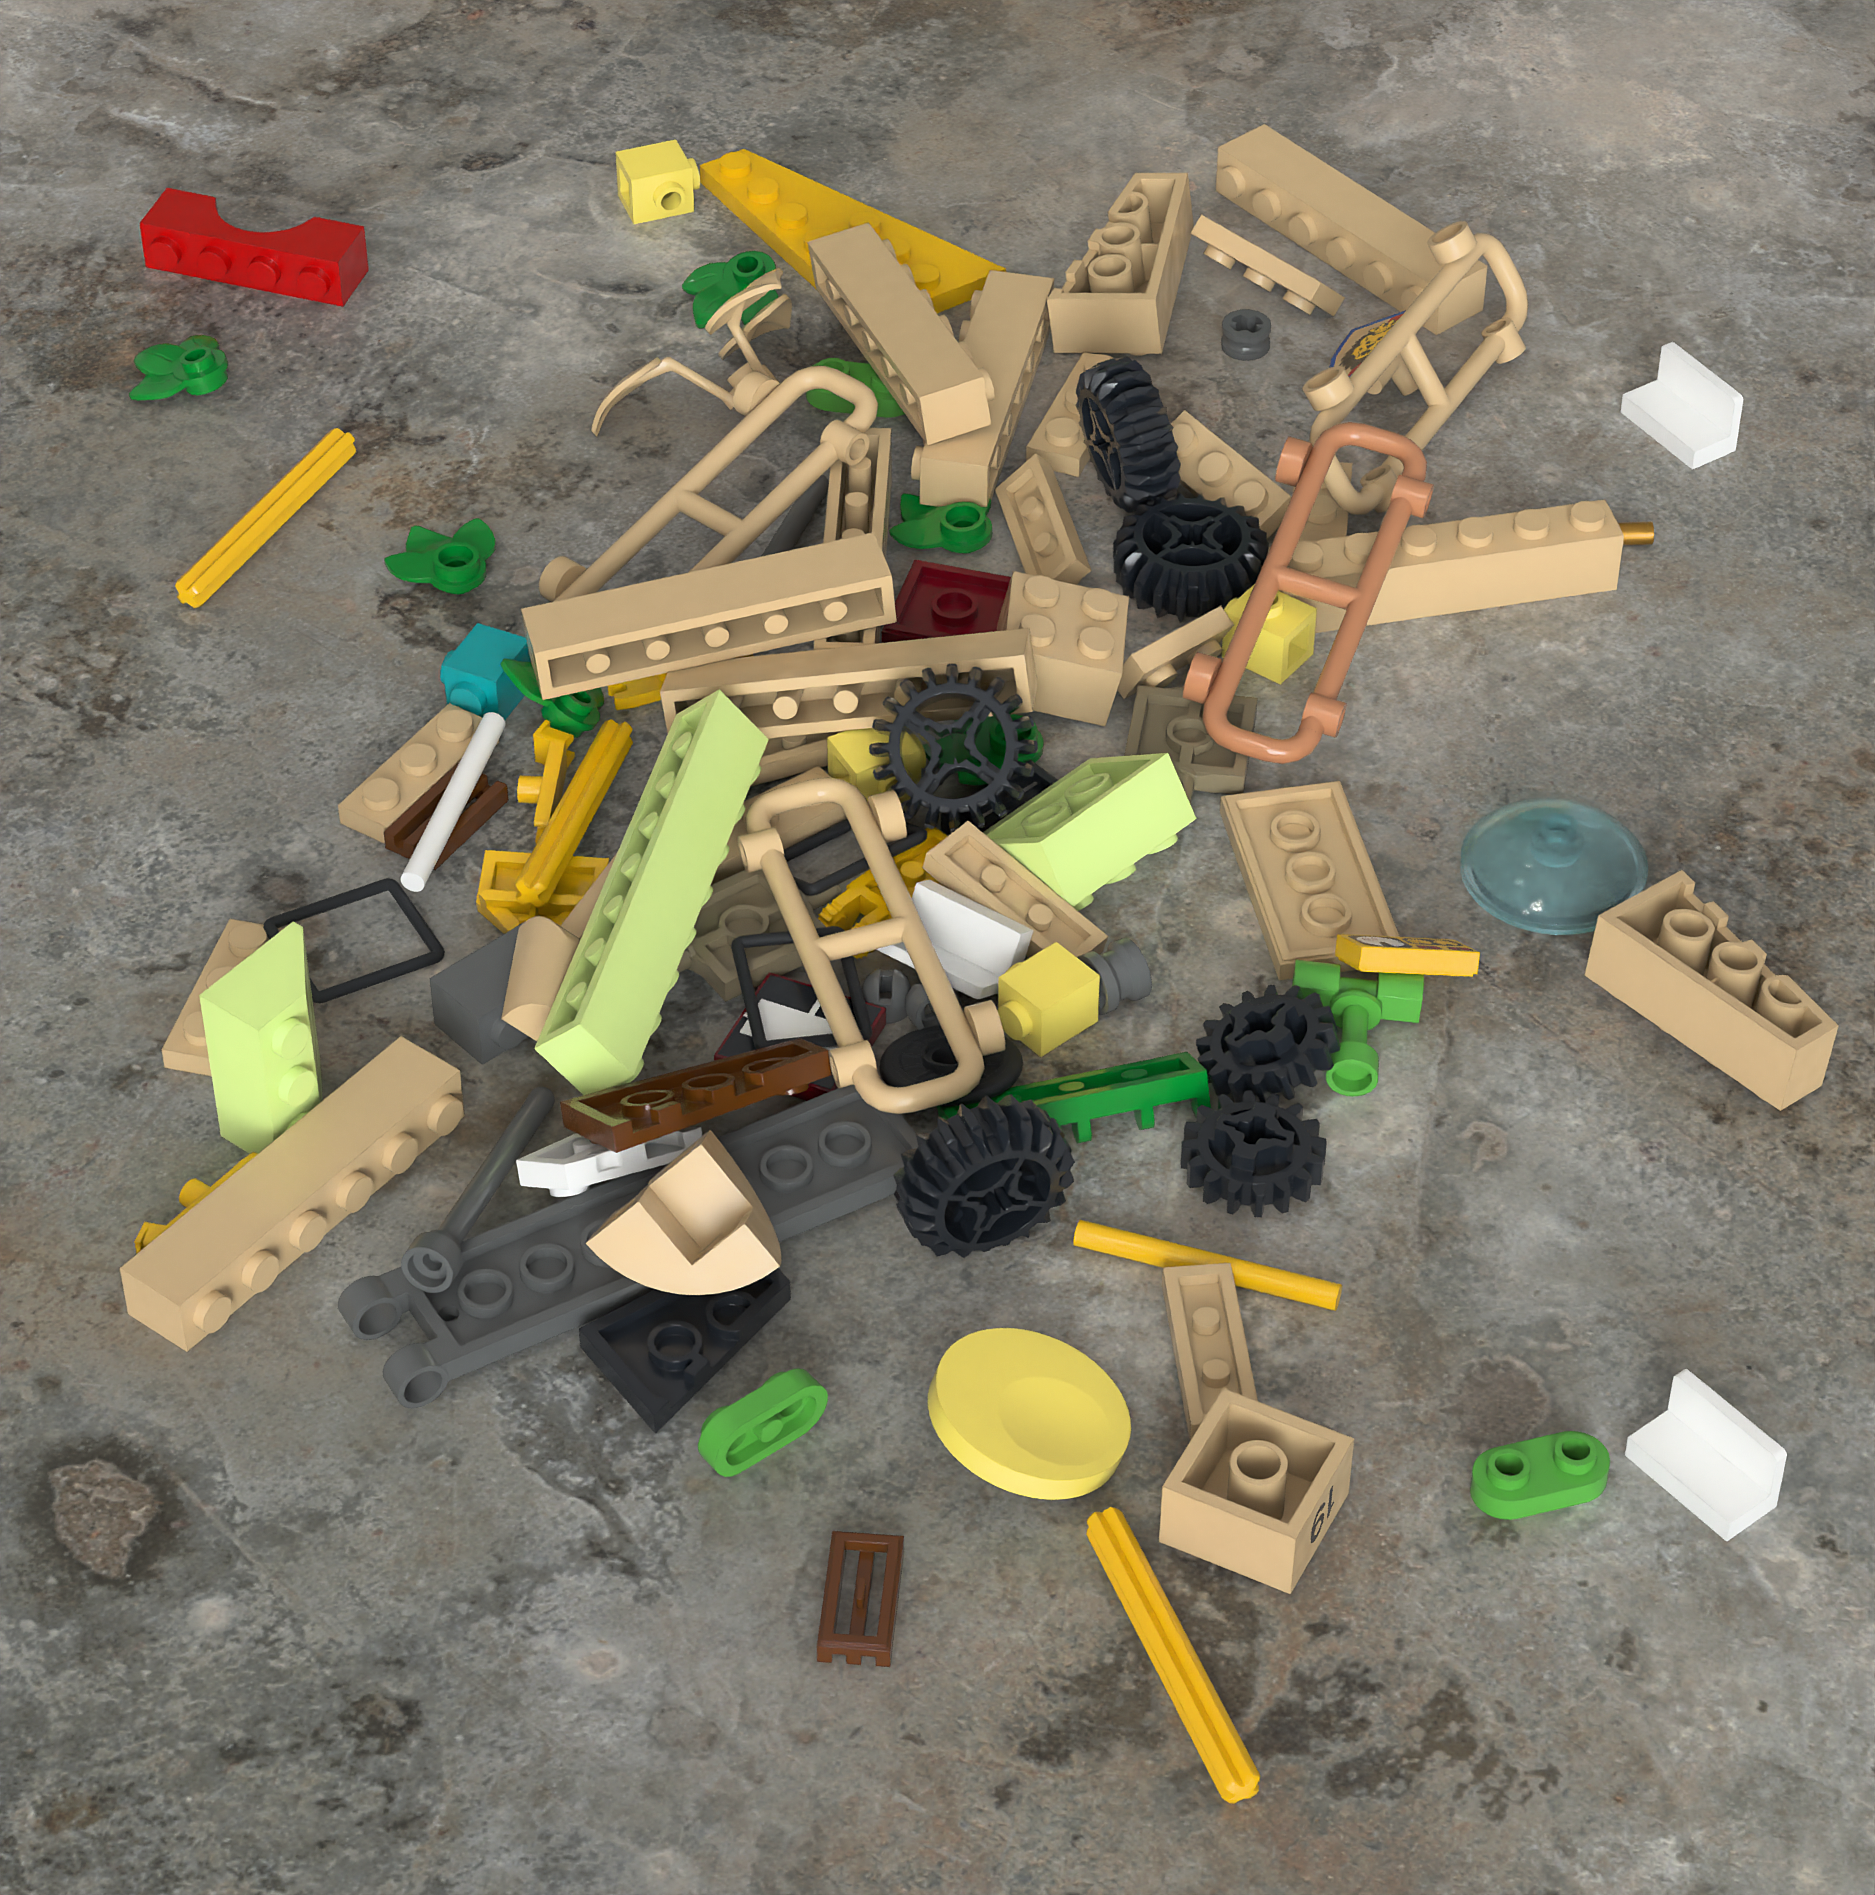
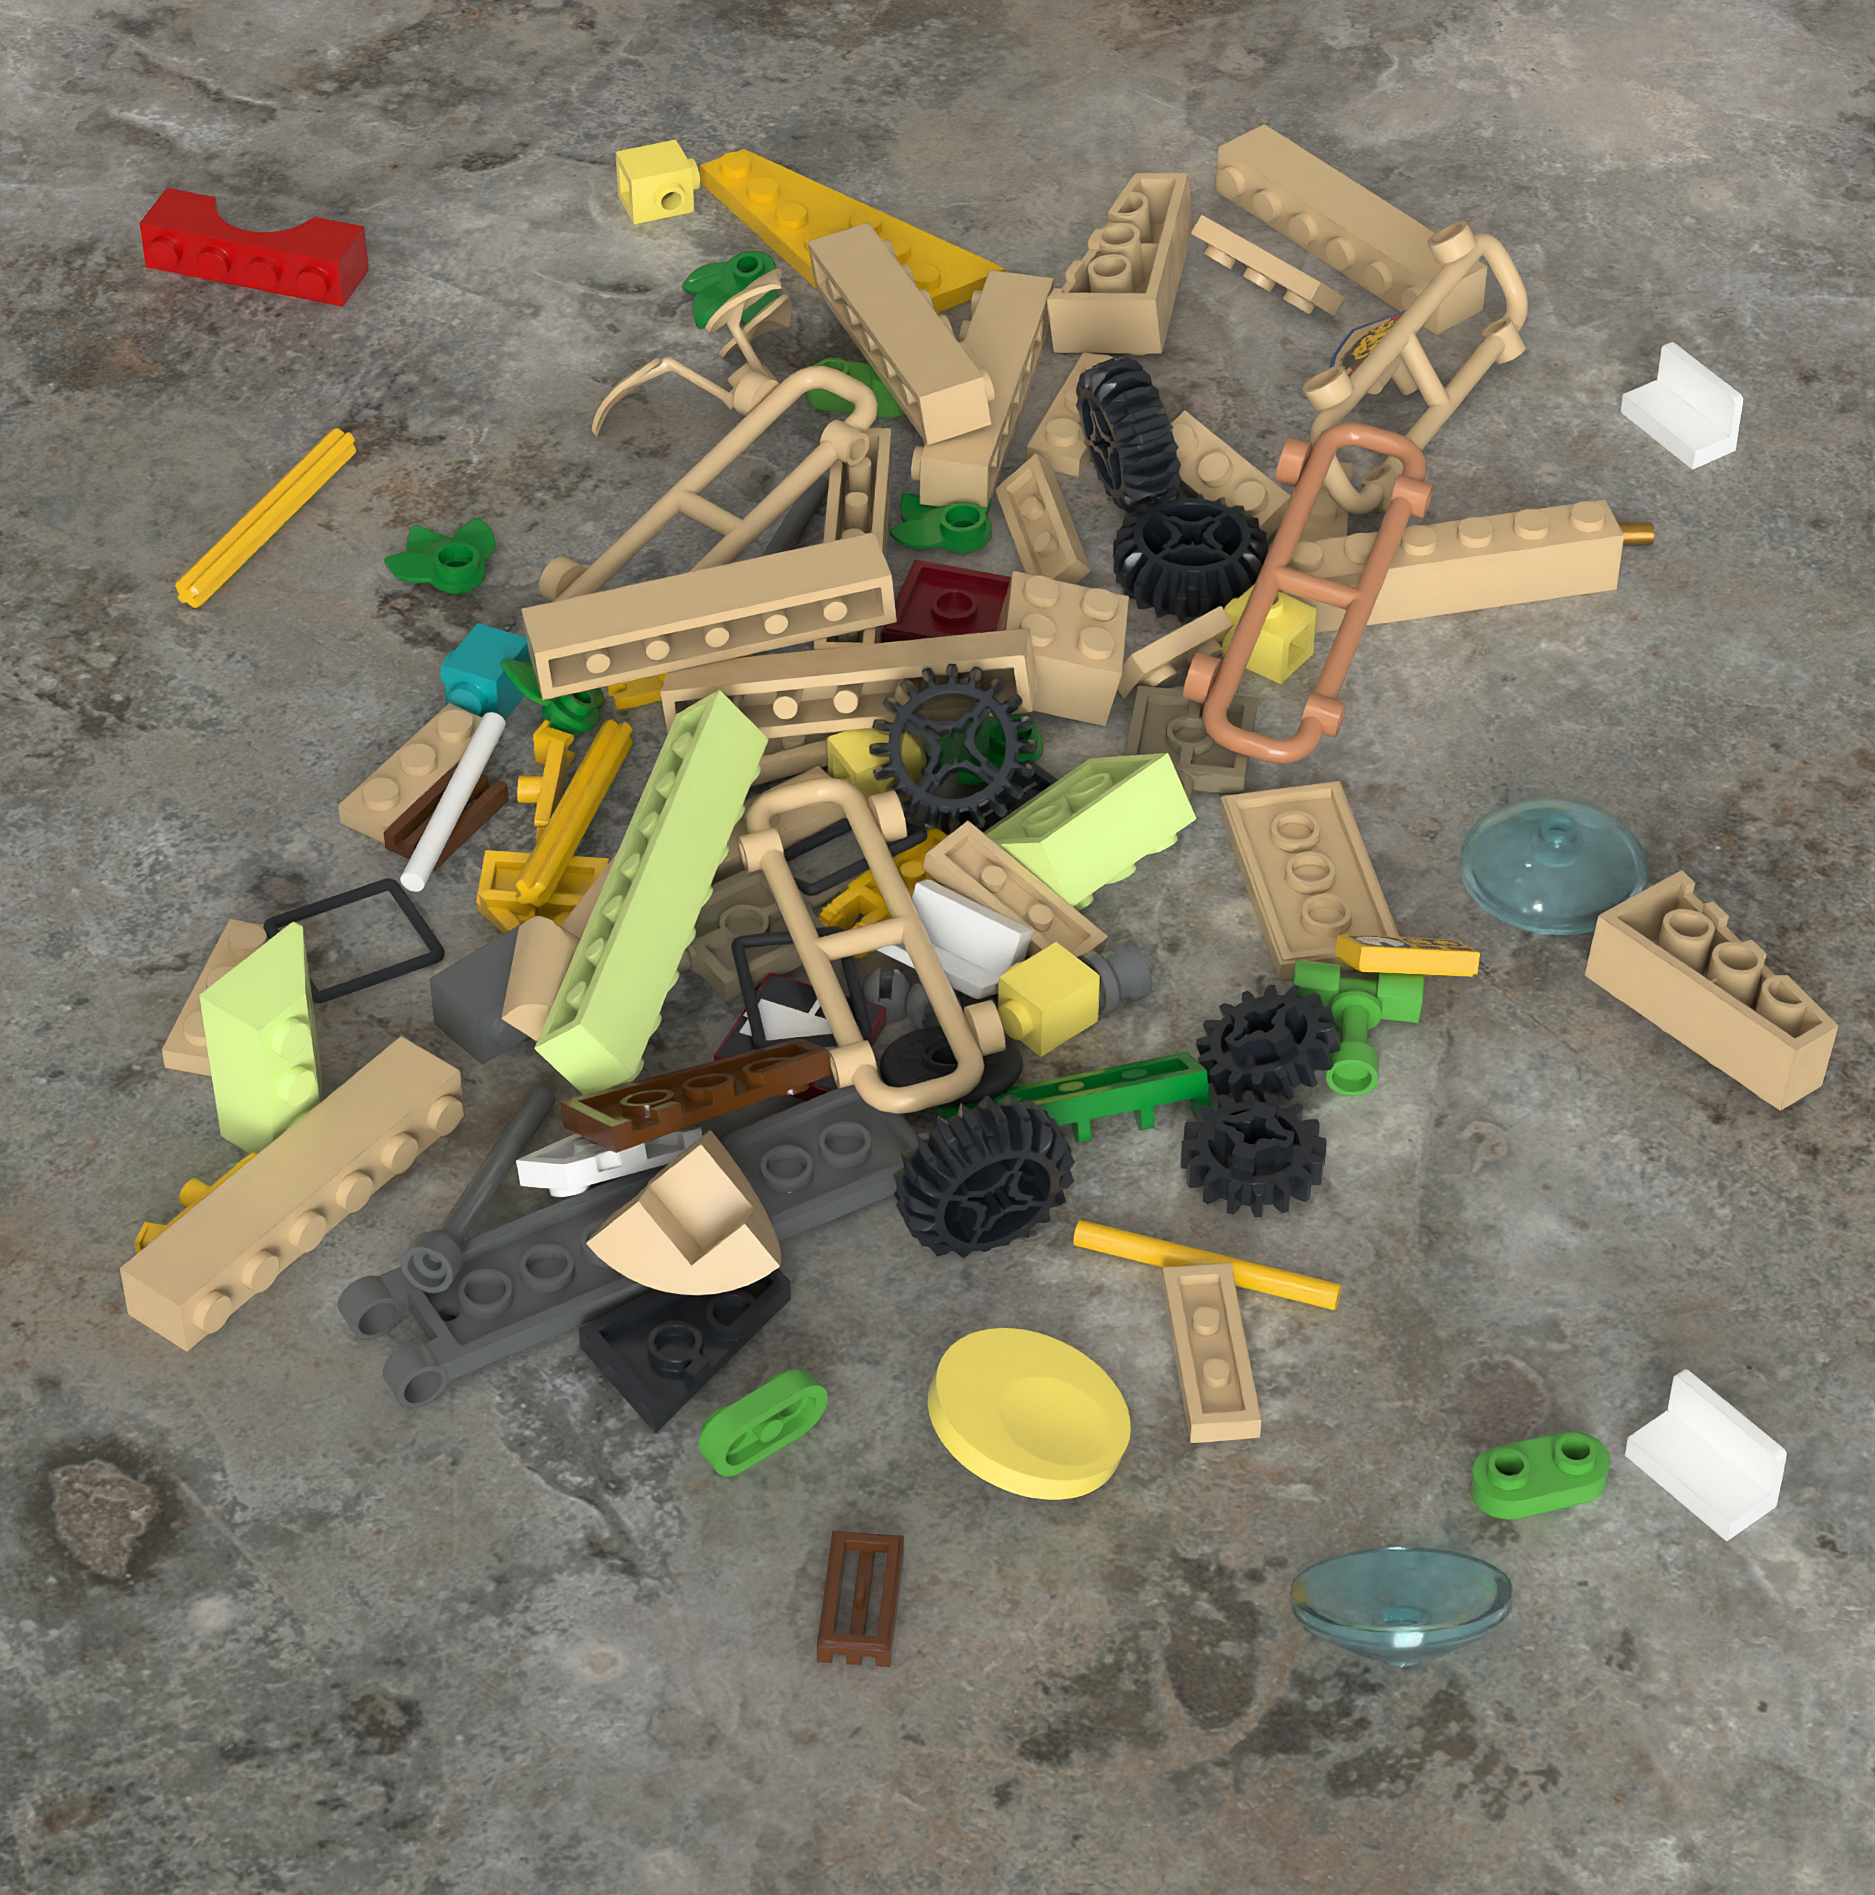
green plate [129,335,228,401] -> none
yellow axle [1086,1507,1260,1804] -> none
tan brick [1159,1388,1354,1594] -> none
dark grey bush [1221,309,1271,361] -> none
none -> clear light blue dish [1290,1547,1513,1666]

